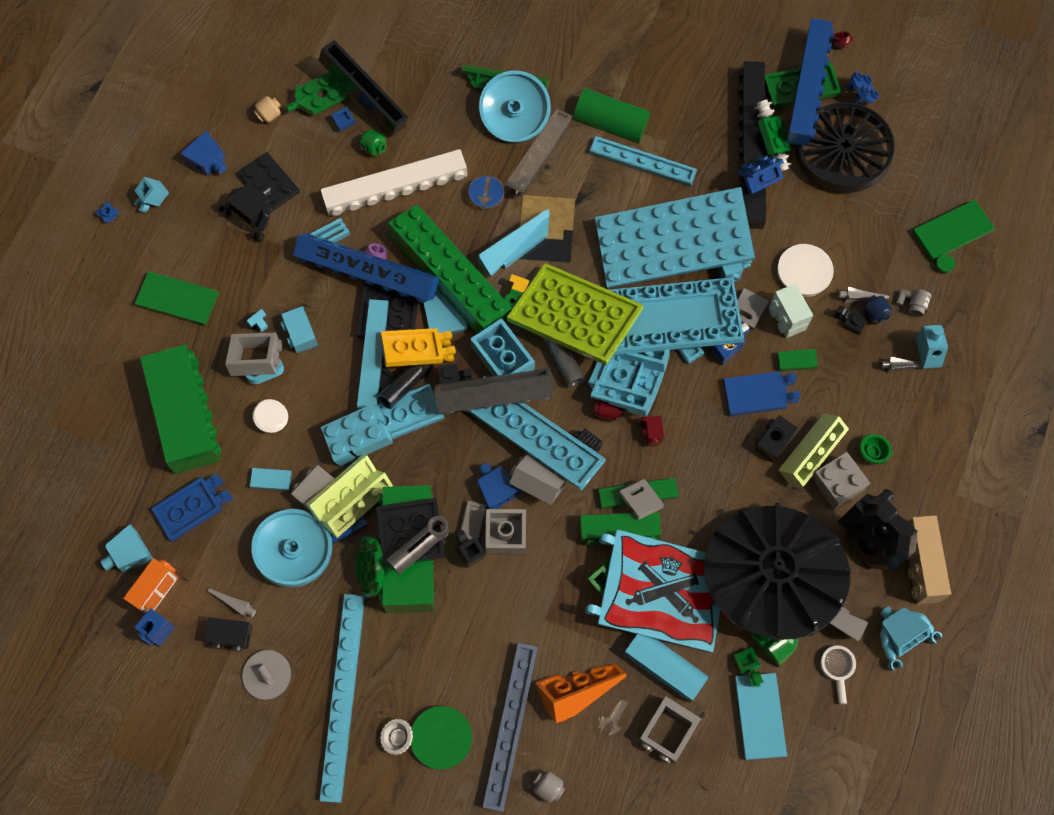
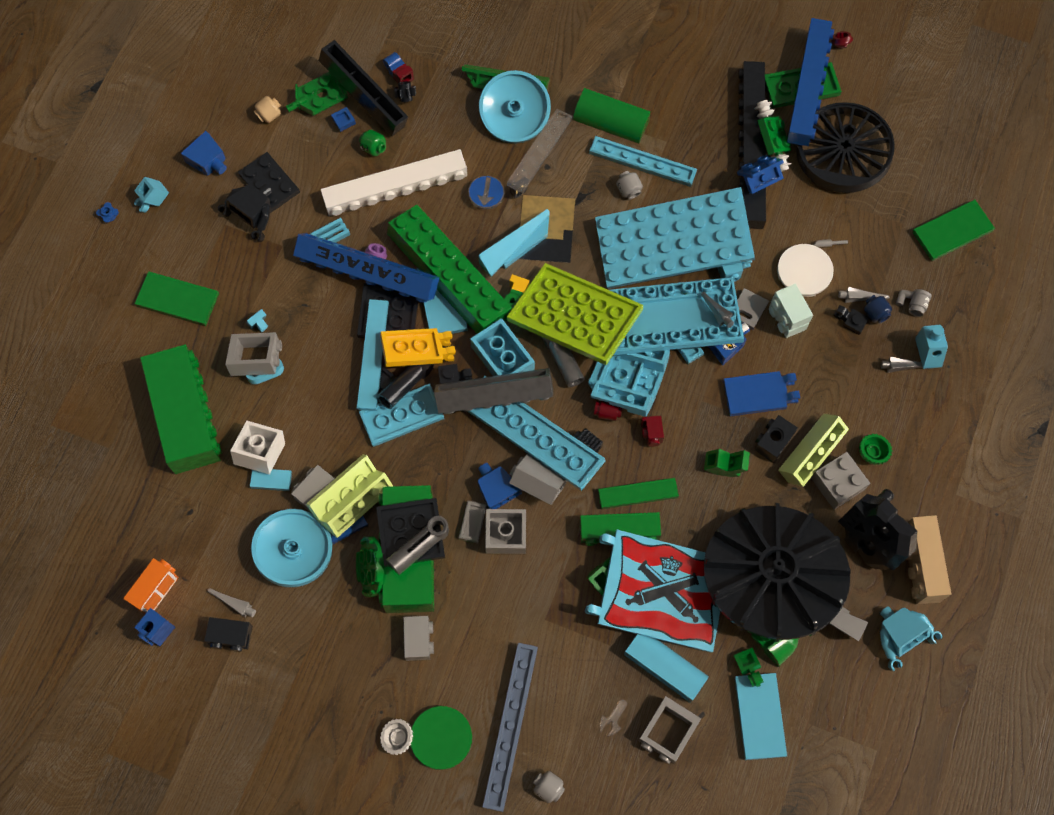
medium azure torso [100,524,153,572] -> none
blue tile [151,474,233,542] -> none
light grey shield [242,650,291,700] -> none
white piece [253,399,288,433] -> none
medium azure brick [281,306,318,353] -> none
medium azure plate [320,594,365,803] -> none
medium azure piece [321,403,393,466] -> none
black brick [455,530,486,568] -> none
orange wedge [535,664,626,723] -> none
light grey piece [619,479,664,520] -> none
green tile [777,349,818,372] -> none
piece [820,646,856,704] -> none
blue plate [846,71,879,105] -> none
green tile [935,254,955,274] -> none
none -> white brick [230,421,285,475]
none -> leg [383,52,414,83]
none -> black gear [394,81,416,102]
none -> light grey brick [404,616,434,661]
none -> light grey head [616,171,643,199]
none -> flat silver piece [701,292,734,328]
none -> green brick [704,449,750,477]
none -> light grey piece [813,239,848,247]

